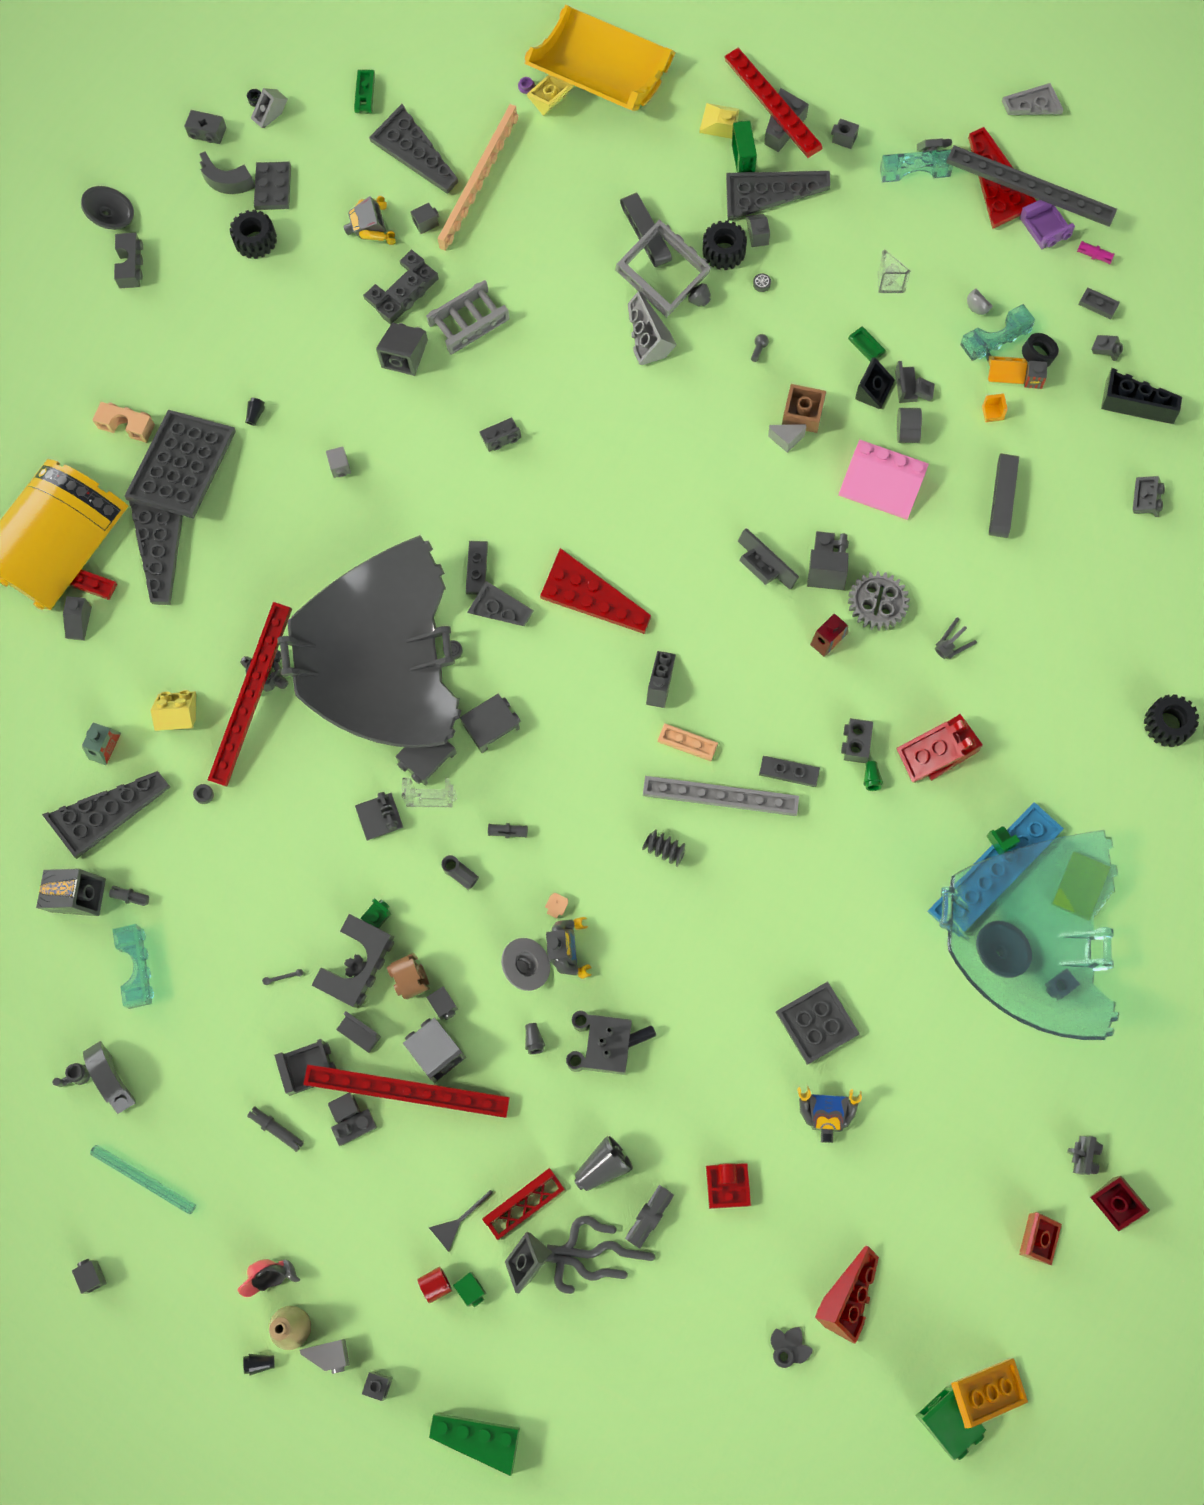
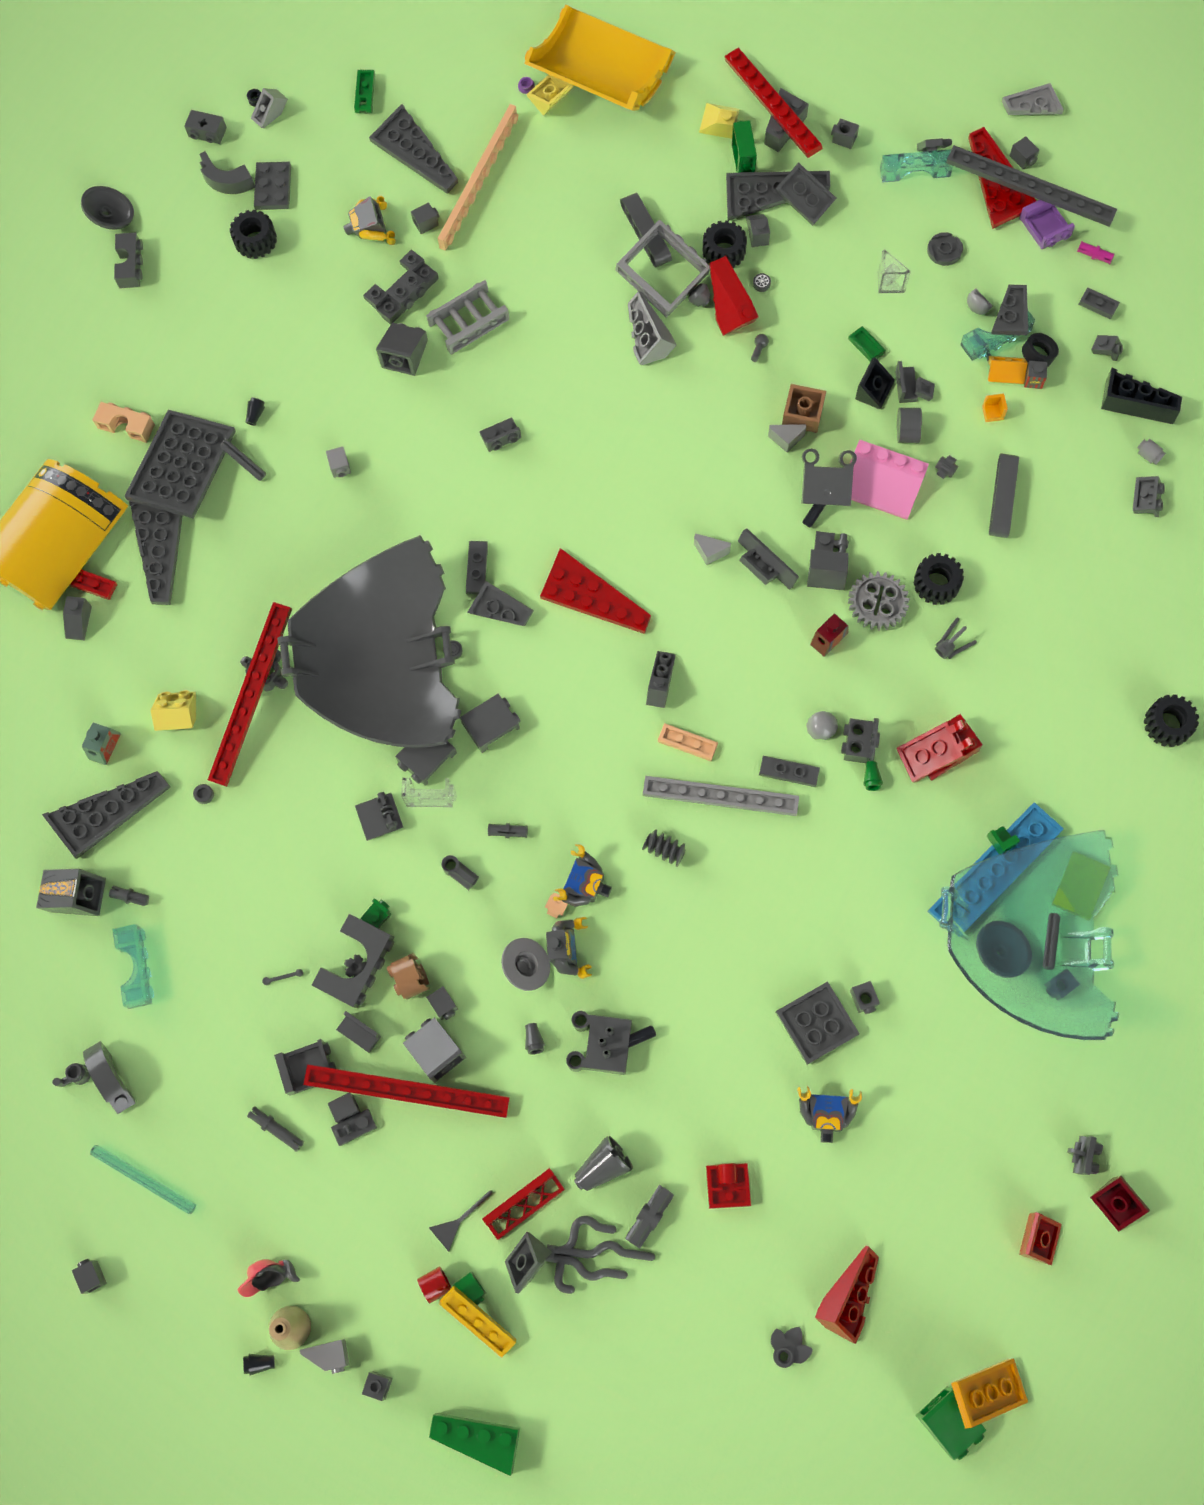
none -> dark grey axle [220,439,266,481]
none -> yellow plate [440,1286,516,1358]
none -> torso [553,844,612,907]
none -> light grey slope [694,533,731,565]
none -> red wedge [710,256,759,336]
none -> dark grey plate [775,162,837,226]
none -> dark grey piece [801,448,857,528]
none -> light grey hair [806,711,838,740]
none -> dark grey brick [850,981,880,1014]
none -> dark grey wheel [869,718,880,761]
none -> black tyre [913,553,964,605]
none -> dark grey tile [927,232,963,266]
none -> dark grey gear [935,455,958,479]
none -> dark grey wing [991,284,1028,335]
none -> dark grey brick [1009,136,1039,169]
none -> dark grey axle [1043,913,1060,970]
none -> light grey brick [1137,439,1166,465]

